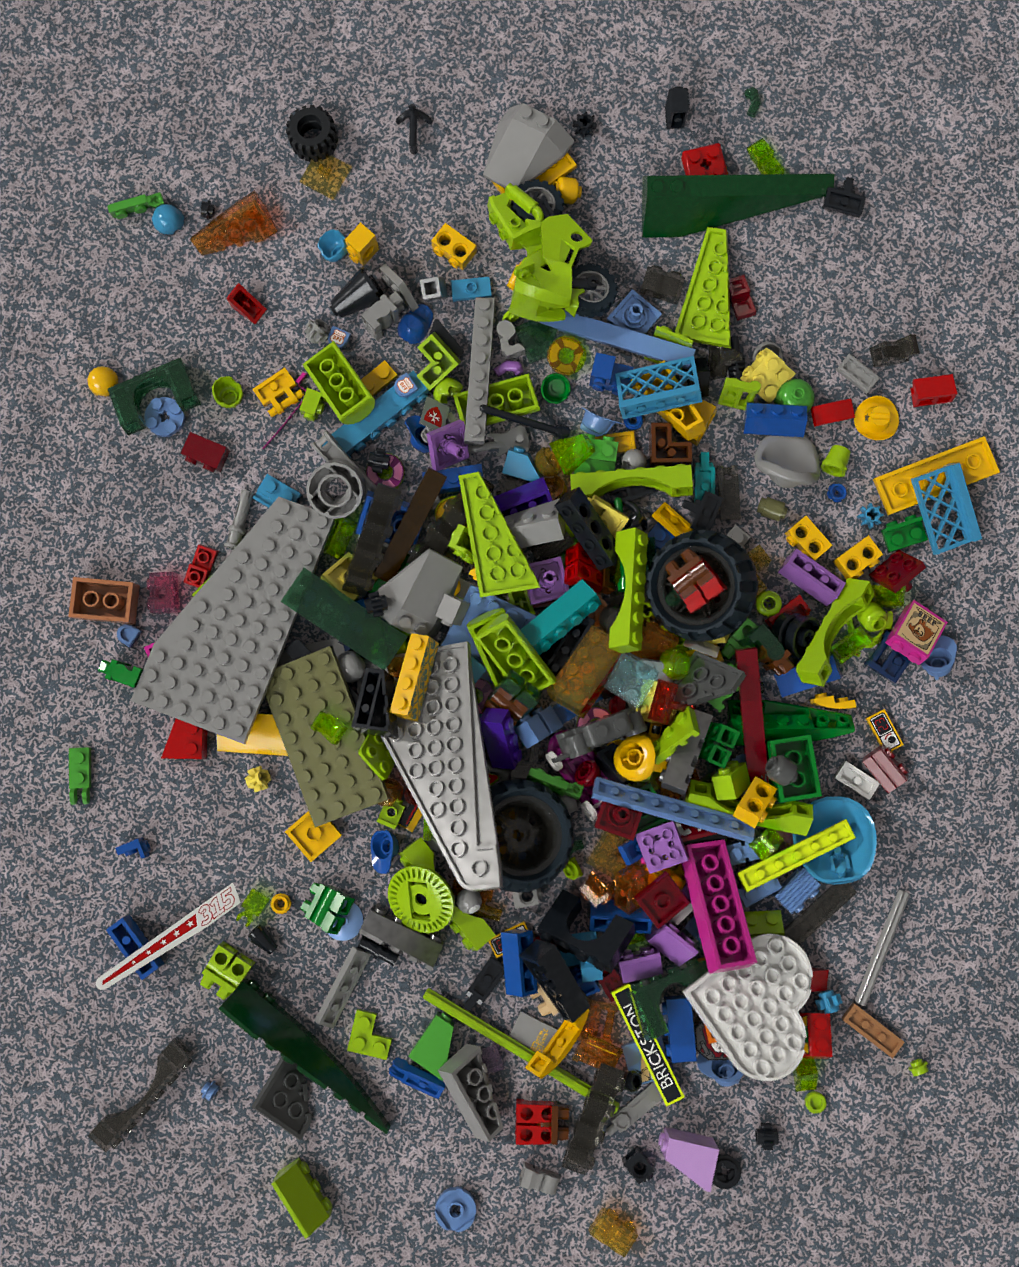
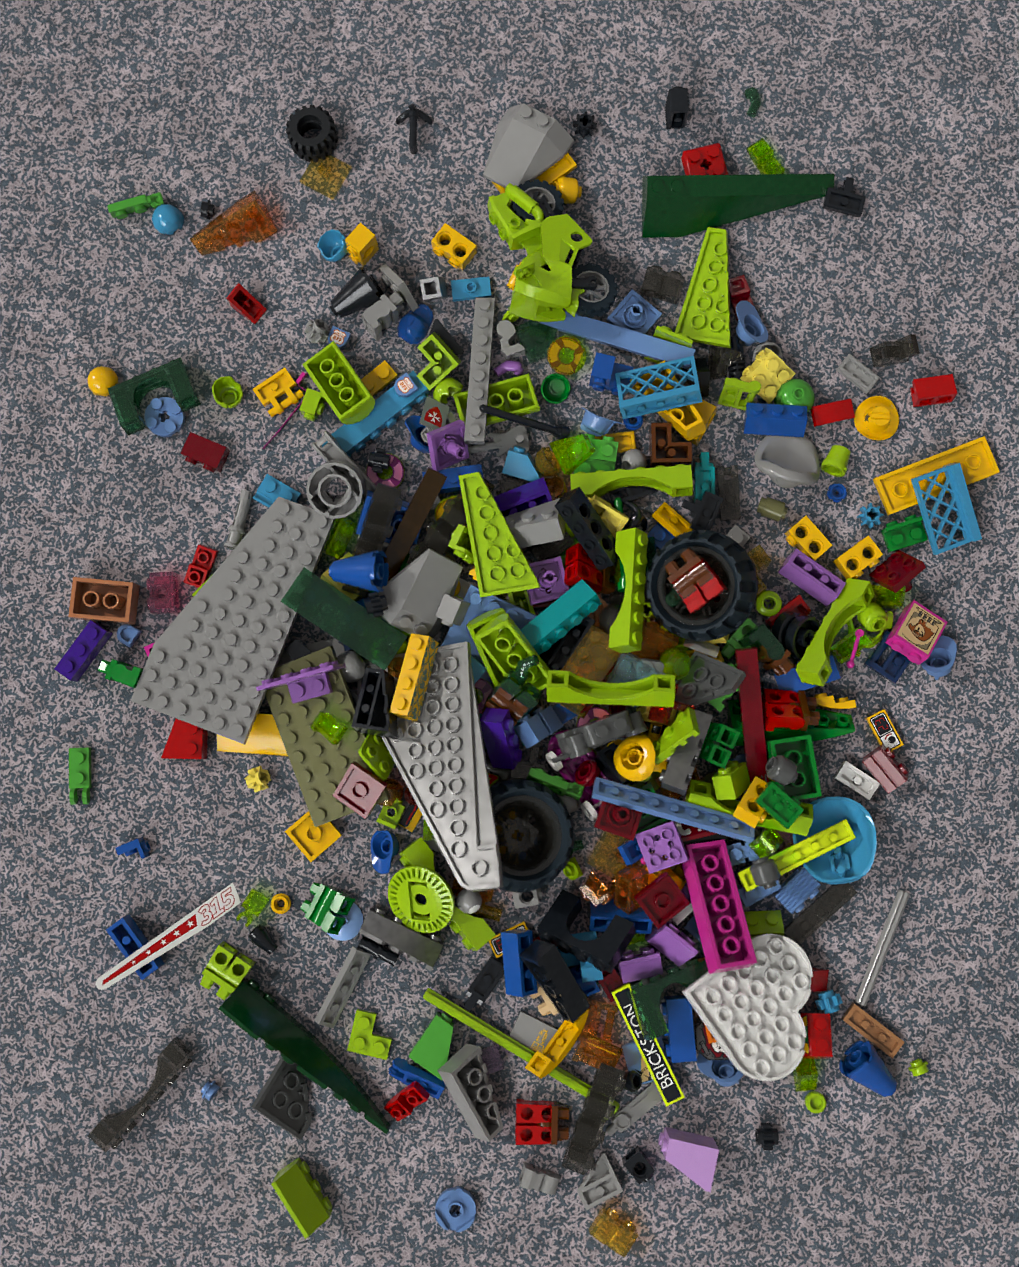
black gear [712,1154,741,1189] -> none
none -> dark purple brick [54,620,113,682]
none -> medium lavender bracket [256,661,346,703]
none -> blue cone [329,550,389,592]
none -> plate [332,761,388,819]
none -> red slope [384,1081,430,1121]
none -> clear green arm [514,655,539,681]
none -> lime arch [547,670,675,707]
none -> light grey wing [577,1152,623,1211]
none -> medium blue piece [736,300,768,346]
none -> dark grey head [750,856,781,889]
none -> green bracket [755,782,804,829]
none -> red hips [762,689,820,731]
none -> blue cone [839,1040,897,1097]
none -> dark pink hinge [846,629,864,668]

